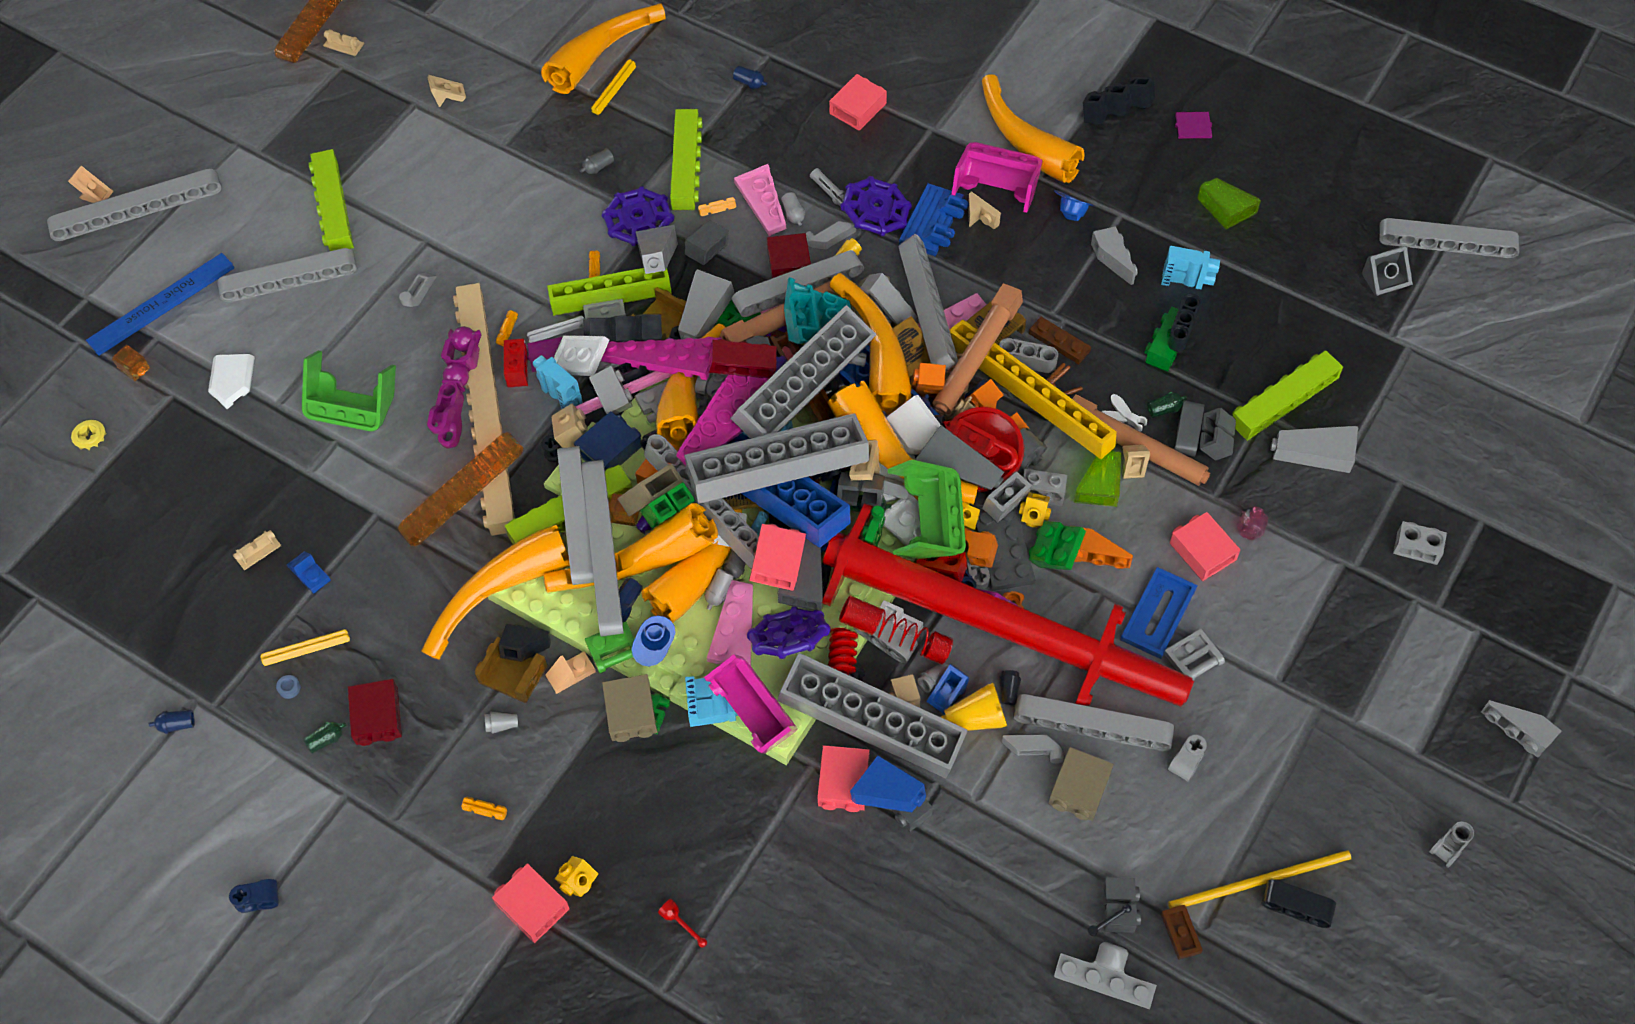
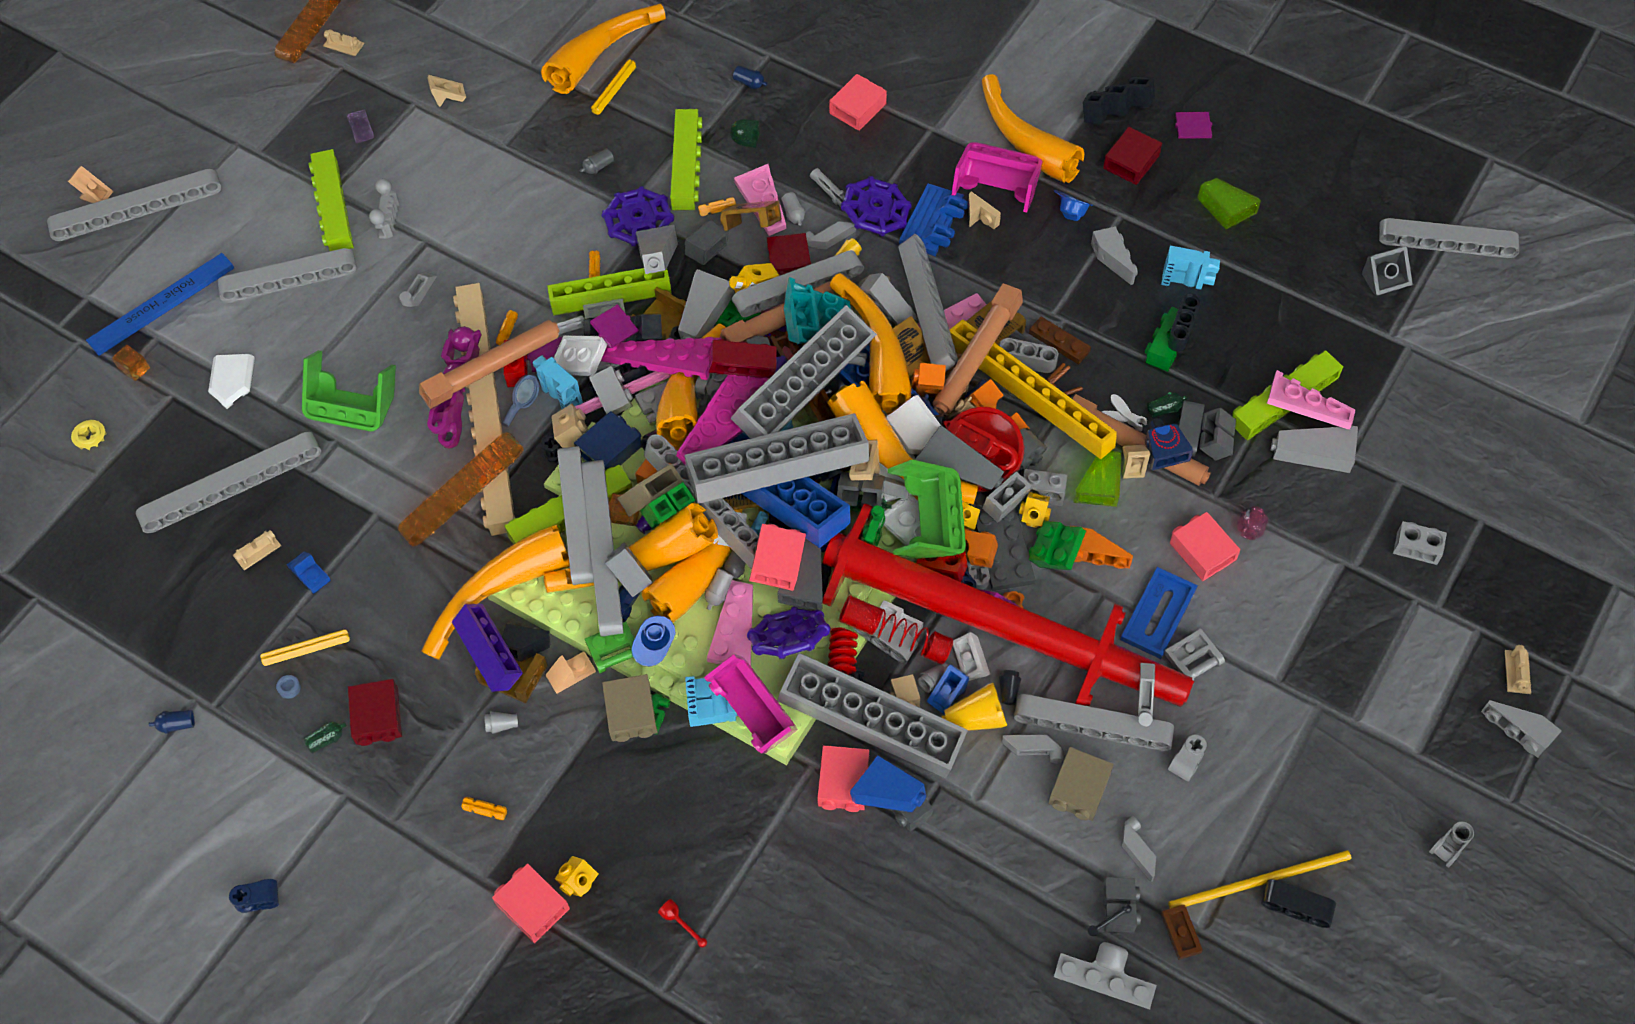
none -> light grey beam [136,432,321,533]
none -> clear purple brick [347,109,374,143]
none -> light grey gear [369,178,400,239]
none -> nougat brick [419,320,560,409]
none -> dark purple brick [452,604,523,692]
none -> sand blue piece [501,375,539,427]
none -> magenta piece [590,304,639,348]
none -> hinge [605,542,653,597]
none -> pearl gold panel [720,200,782,231]
none -> yellow torso [729,263,779,293]
none -> clear green brick [730,119,760,148]
none -> white slope [953,632,990,681]
none -> dark red brick [1103,127,1162,185]
none -> light grey piece [1122,816,1156,882]
none -> light grey piece [1138,663,1155,726]
none -> dark blue torso [1145,418,1193,471]
none -> bright pink wing [1267,370,1355,430]
none -> tan hinge [1505,645,1531,694]

